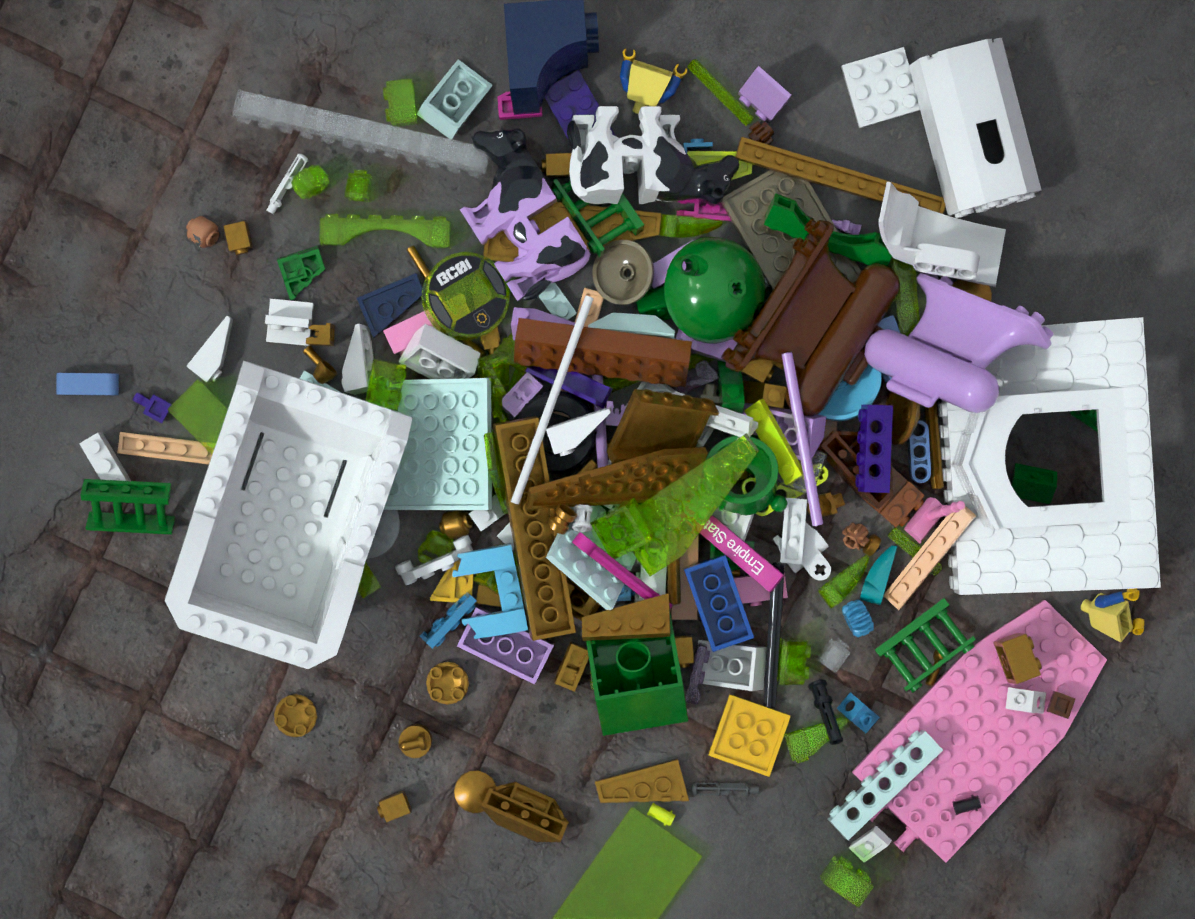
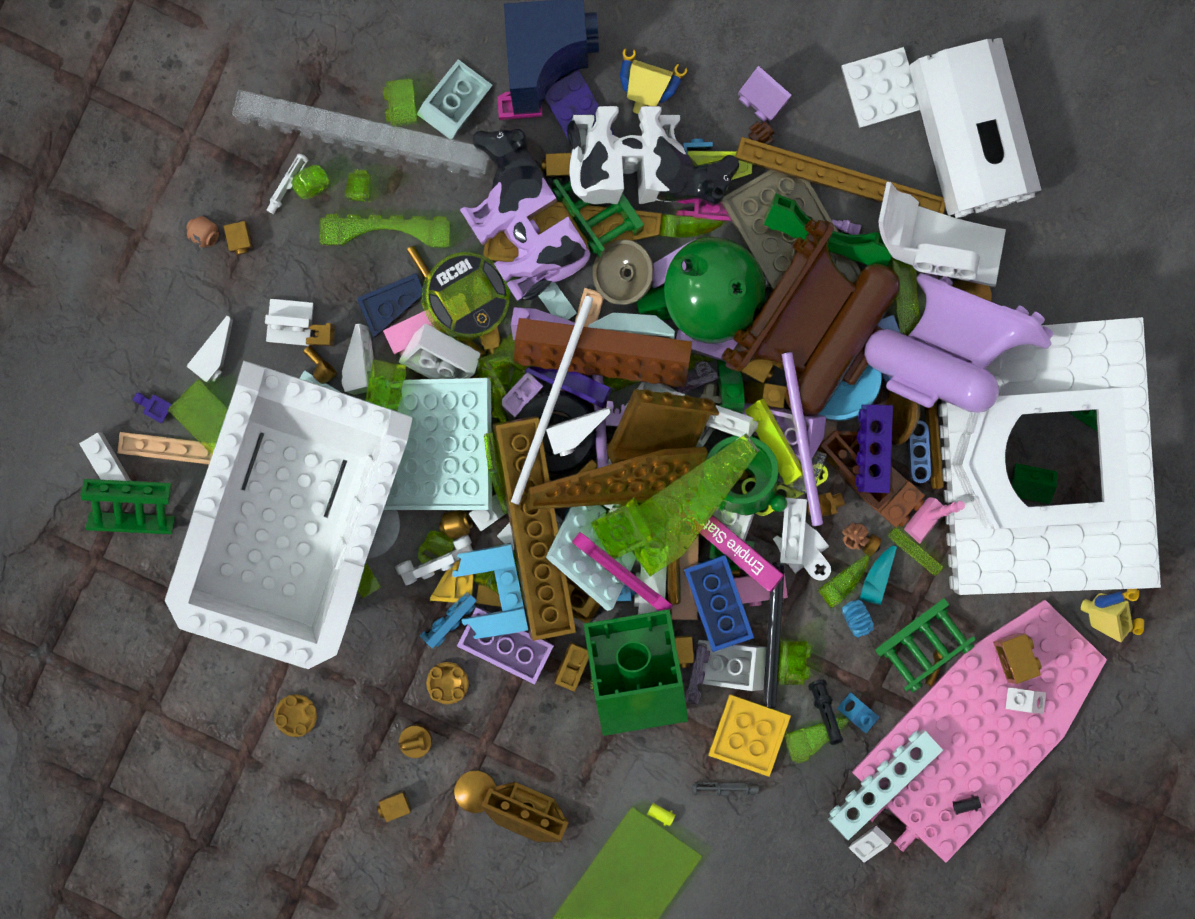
medium blue beam [56,373,119,395] -> none
green slope [277,246,325,300] -> none
pearl gold wheel [547,504,577,534] -> none
white bush [572,505,593,532] -> none
pearl gold wing [582,593,670,641] -> none
pearl gold wing [595,759,689,803] -> none
clear neon green axle [687,59,754,126] -> none
clear brick [817,638,851,673] -> none
clear neon green brick [820,855,874,908] -> none
light nougat tile [884,506,976,610] -> none
reddish brown plate [1047,691,1076,719] -> none

